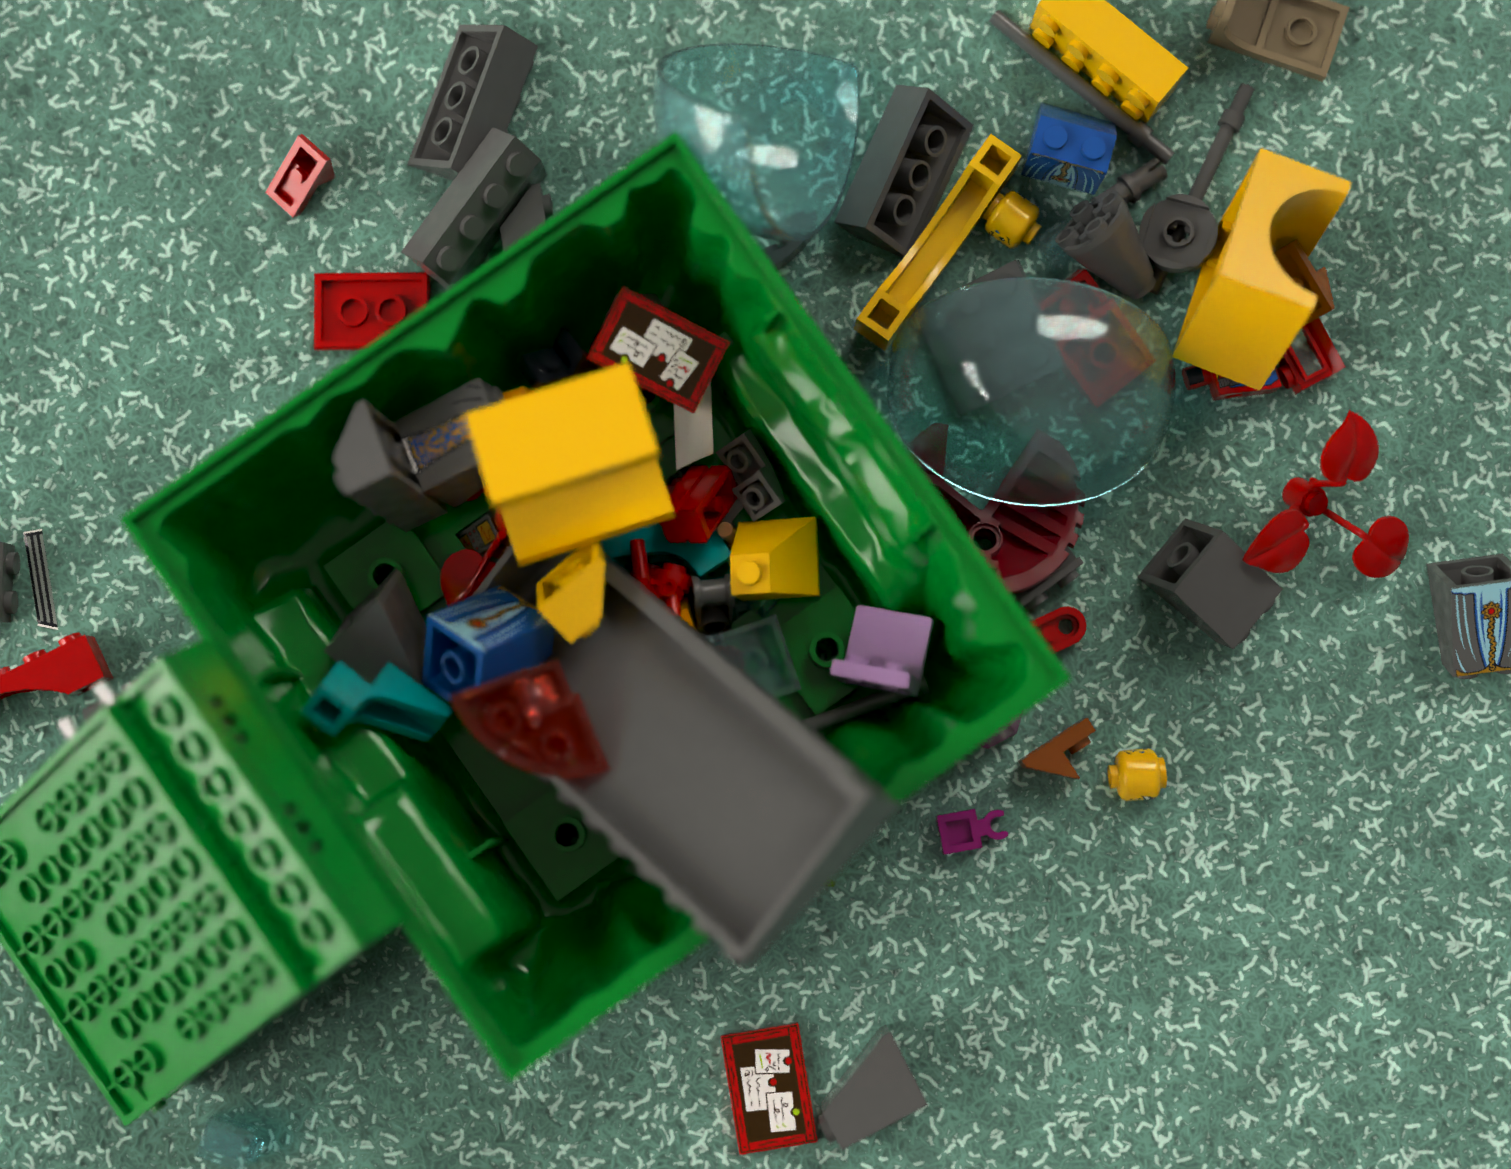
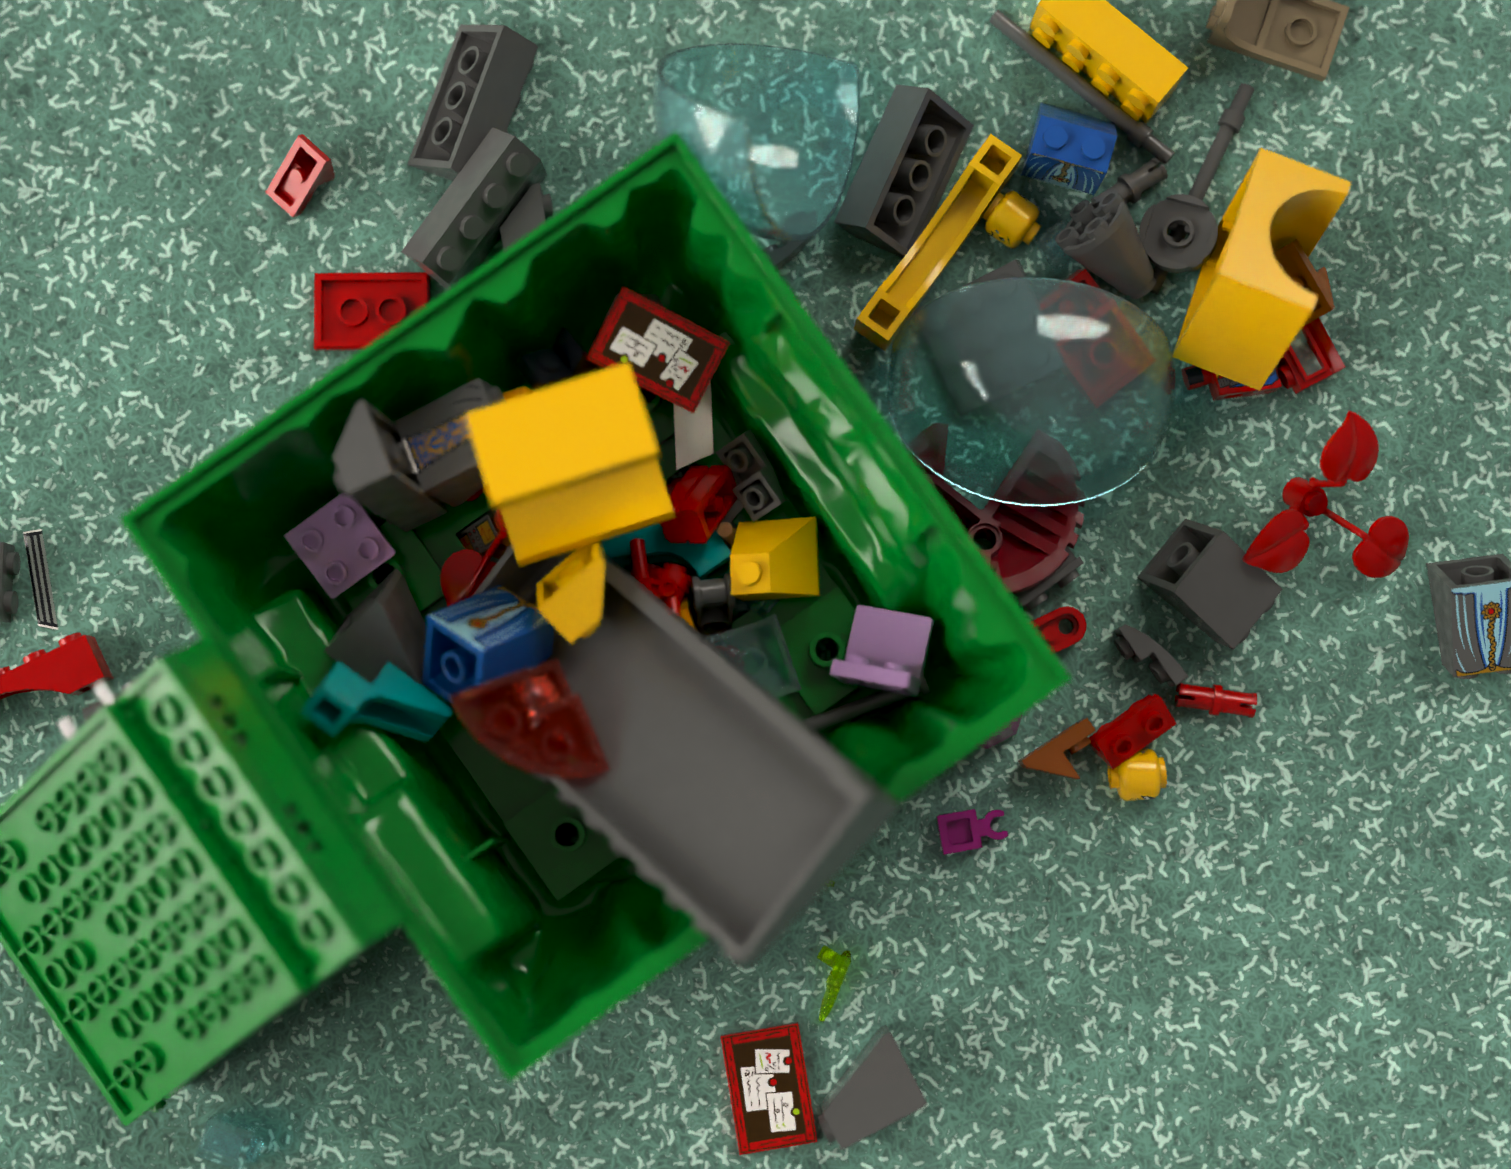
none -> lavender bracket [284,494,395,599]
none -> clear neon green bar [817,945,851,1022]
none -> red bracket [1089,694,1177,770]
none -> dark grey slope [1114,624,1189,687]
none -> red pin [1174,682,1257,718]

